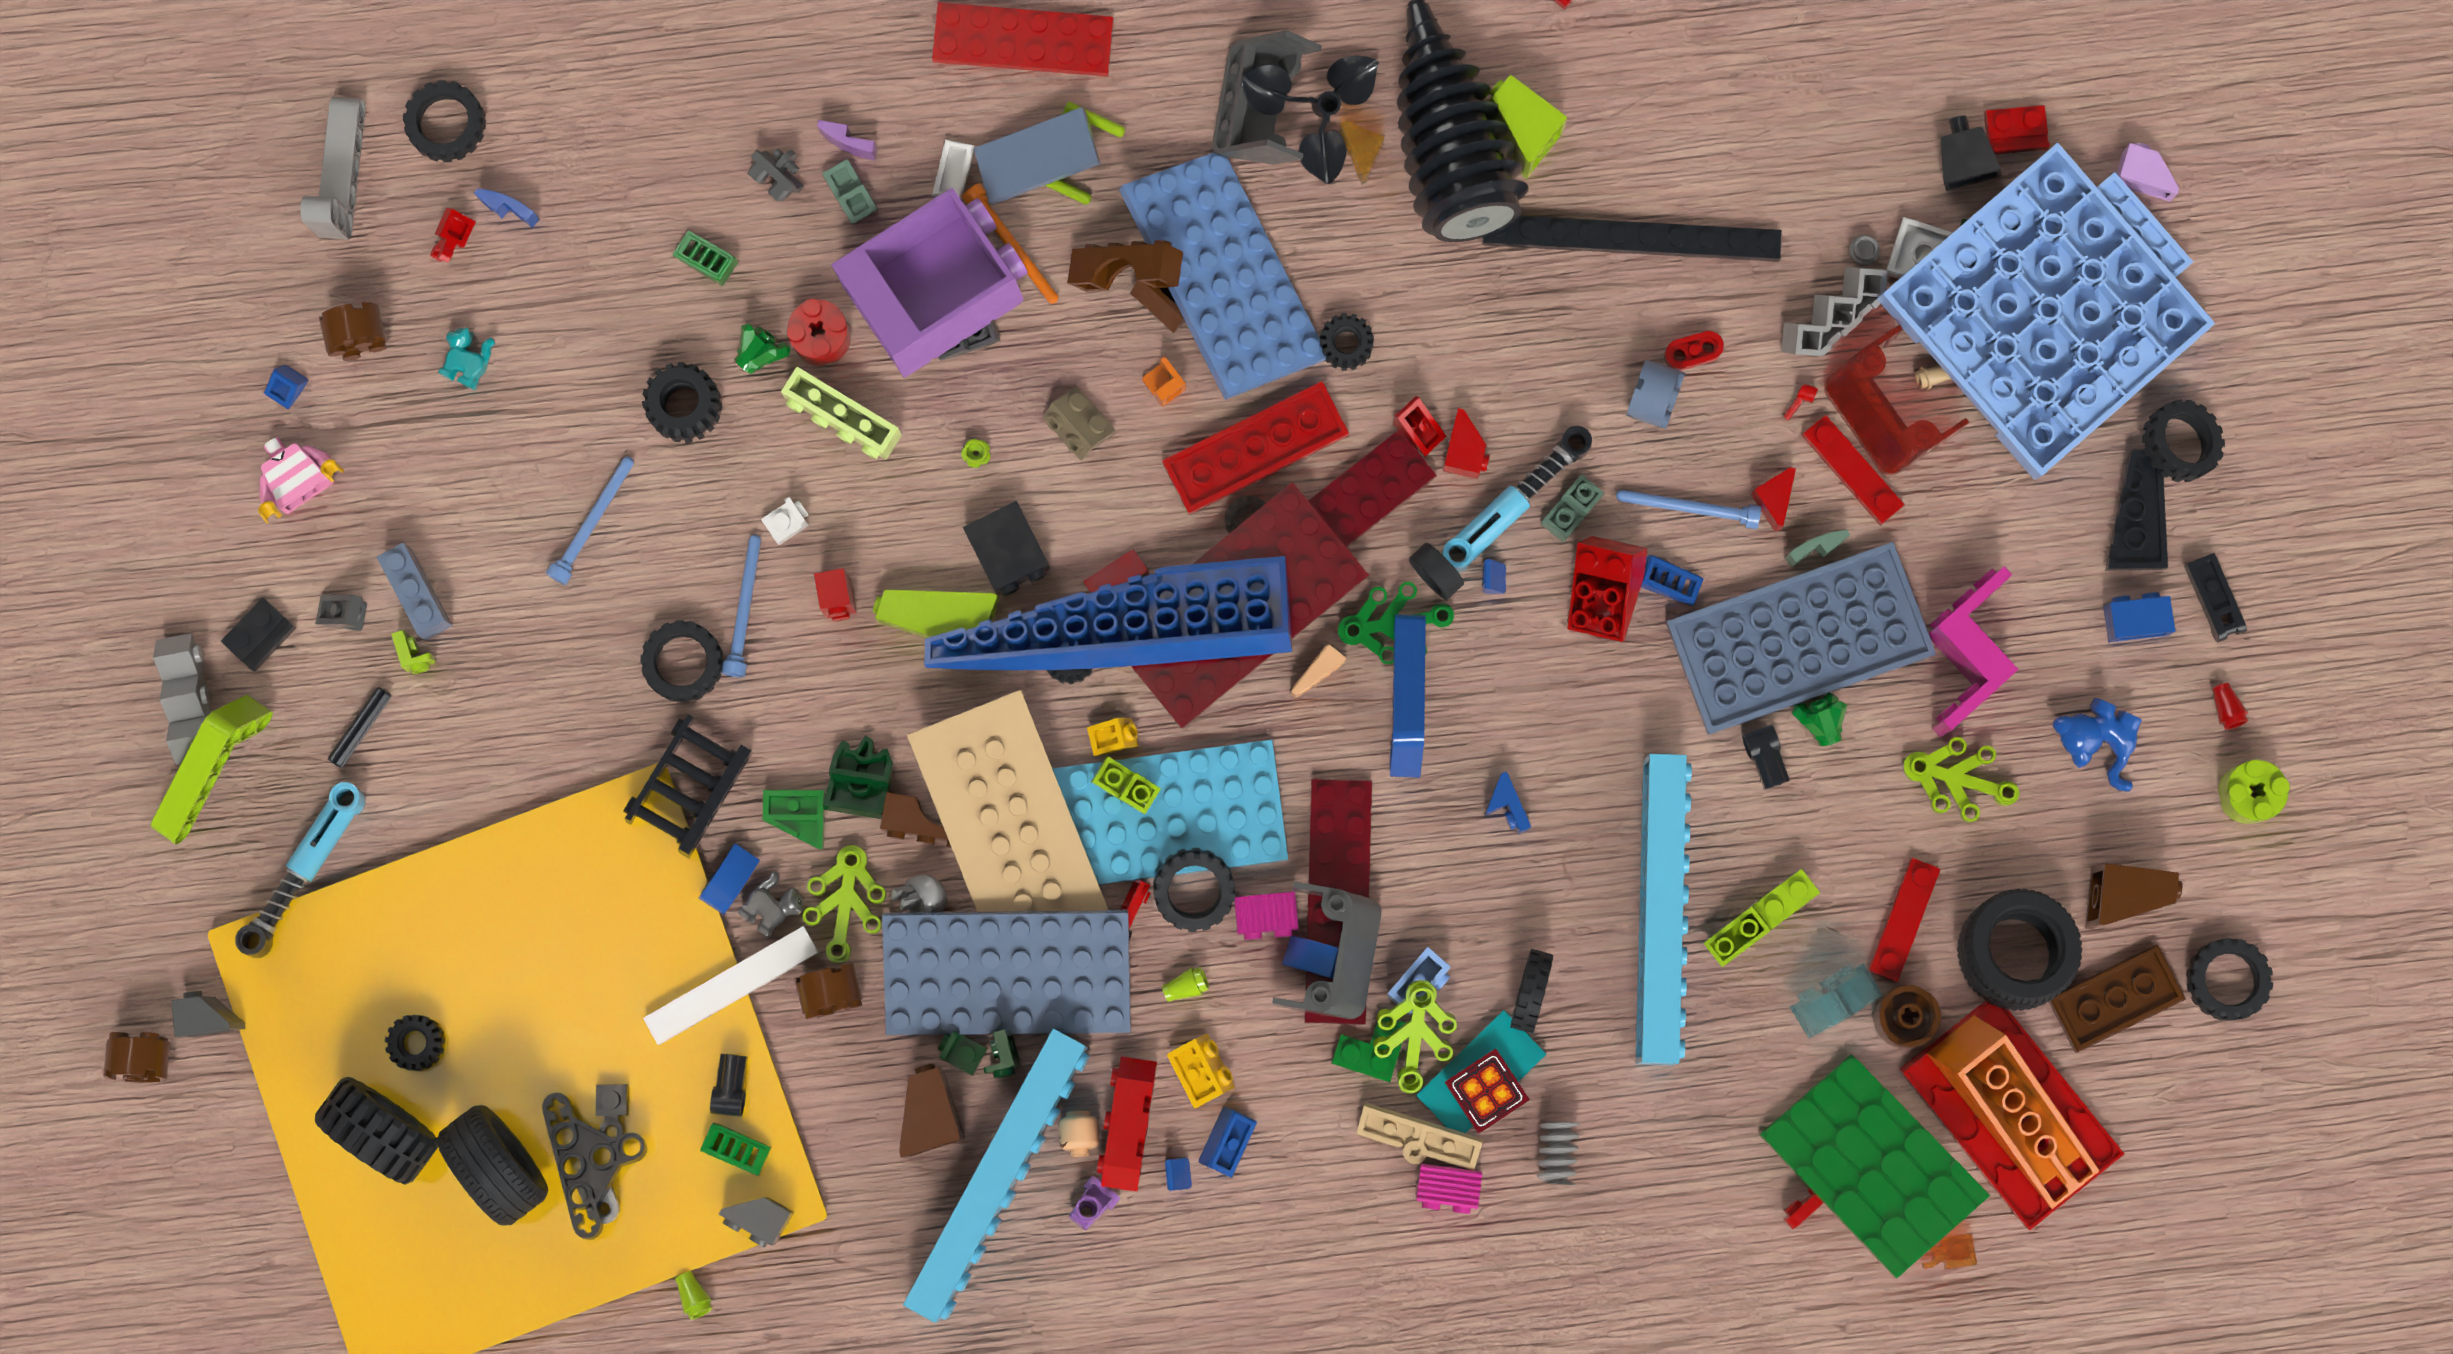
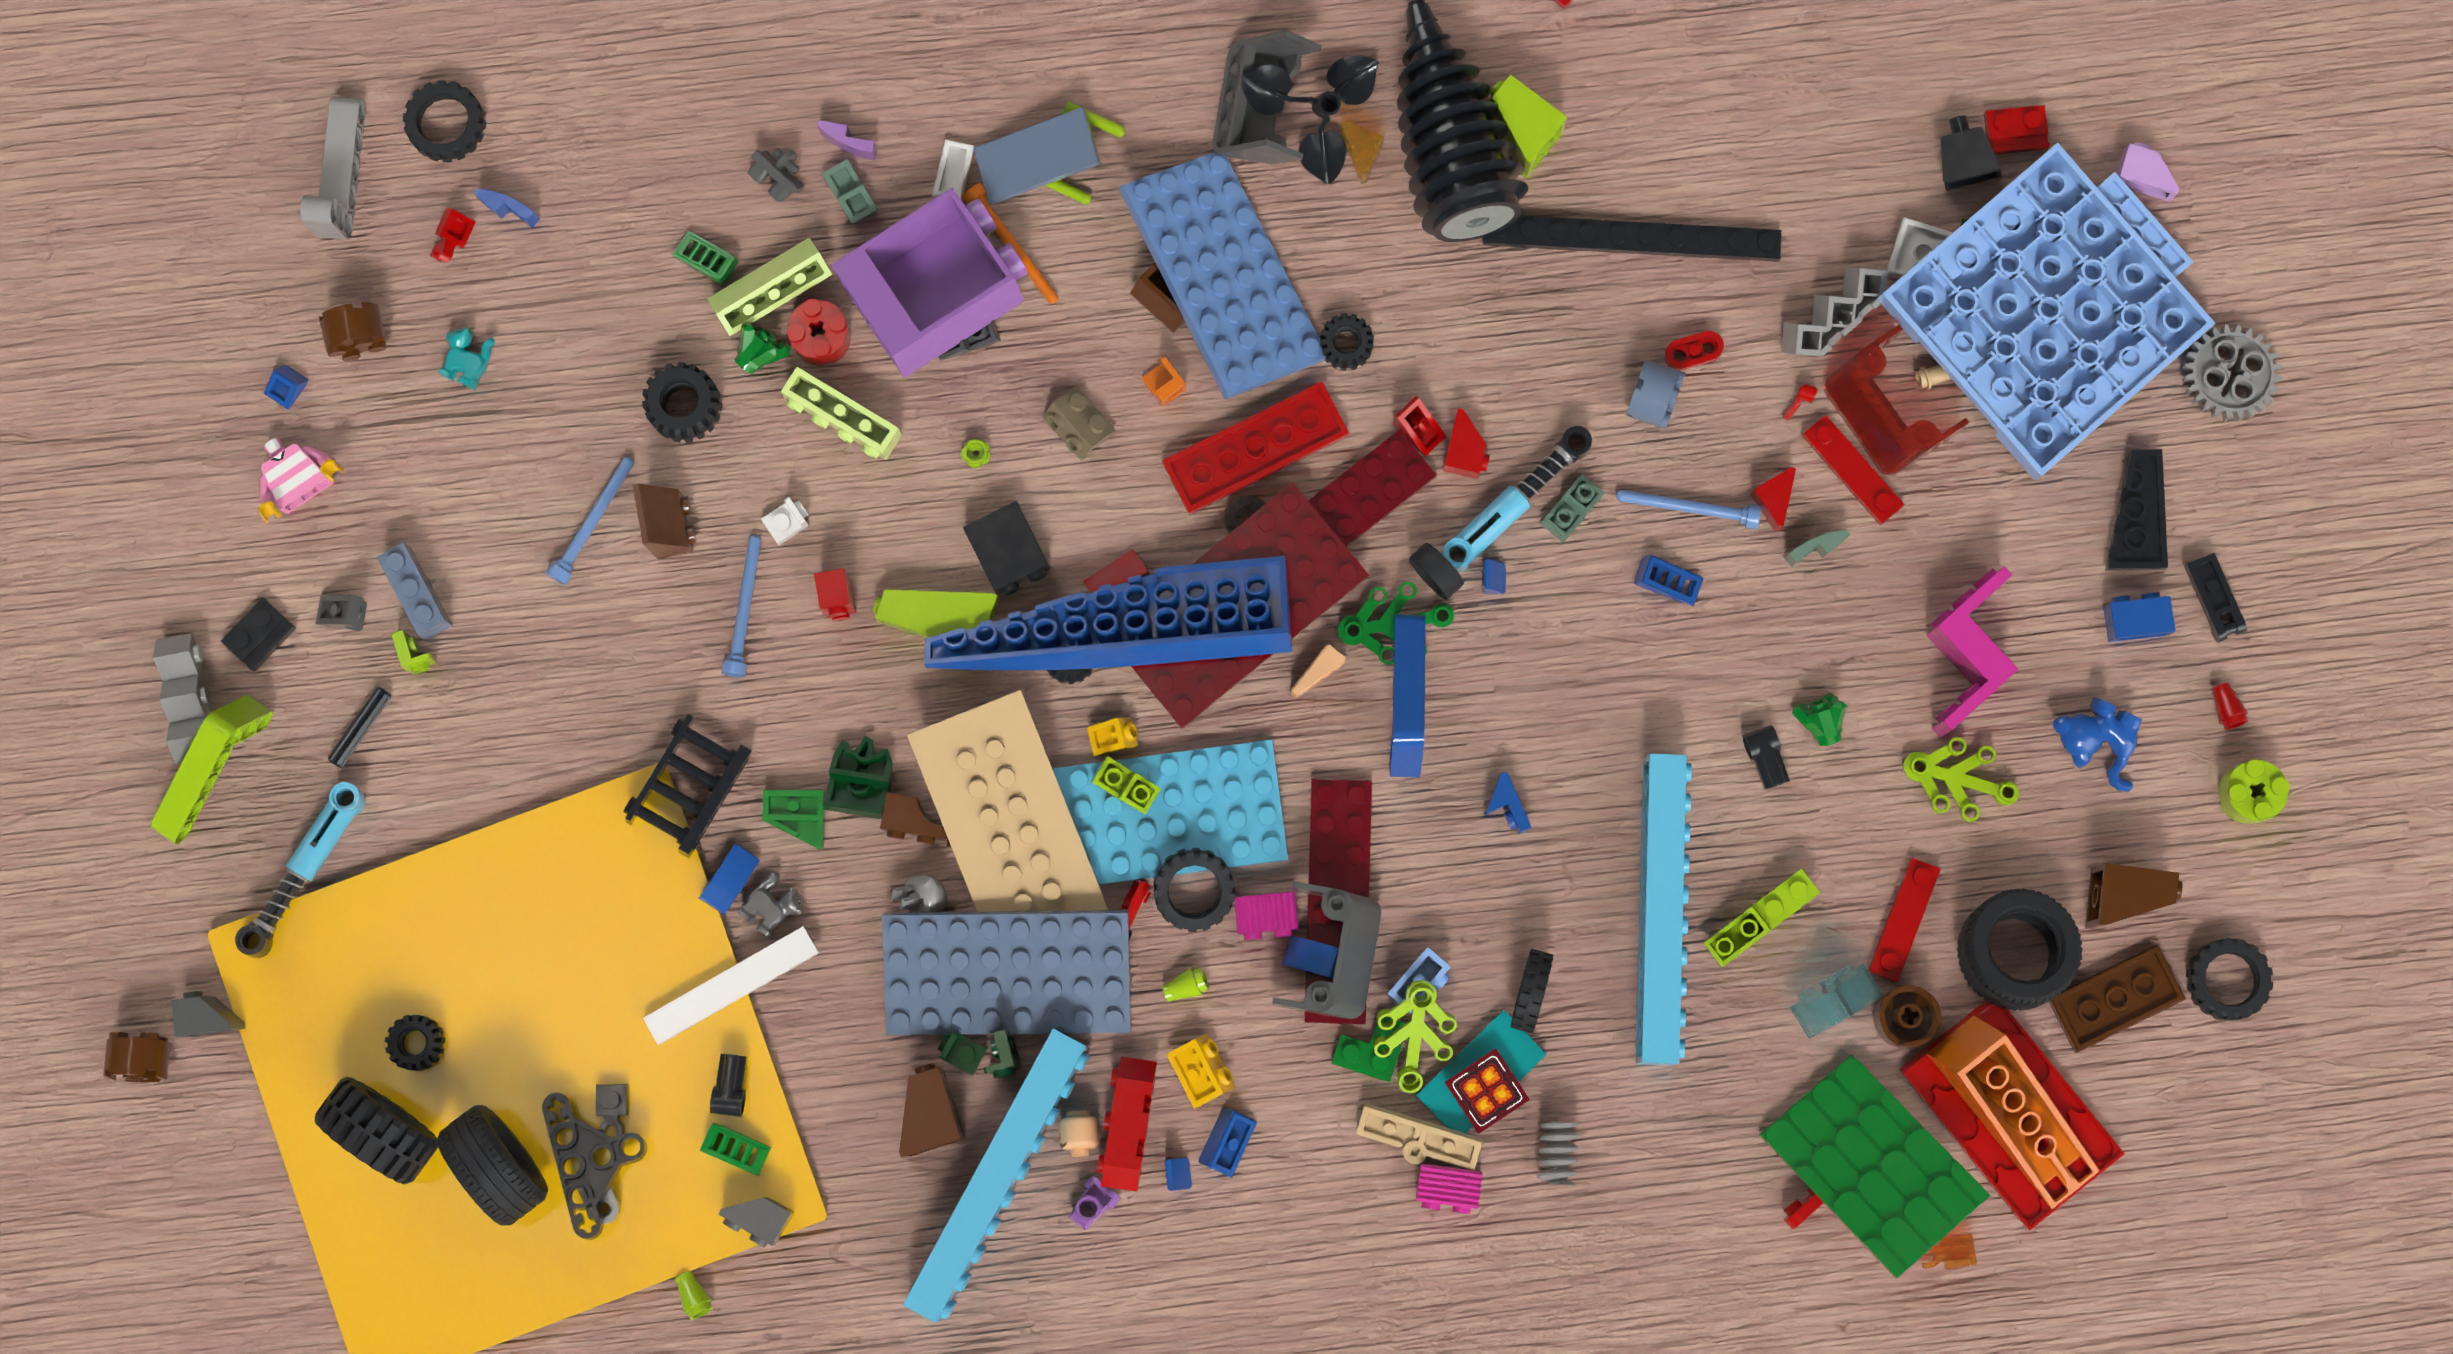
black tyre [640,620,724,703] -> none
reddish brown brick [794,963,863,1019] -> none
lime plant [803,845,887,964] -> none
red plate [932,2,1114,77] -> none
reddish brown arch [1067,240,1183,292] -> none
red slope [1567,536,1648,642] -> none
sand blue plate [1666,542,1936,735] -> none
light grey plate [1849,235,1880,265] -> none
black tyre [2142,399,2225,482] -> none
none -> reddish brown slope [633,483,696,559]
none -> yellowish green brick [707,238,832,336]
none -> light grey gear [2182,324,2282,422]

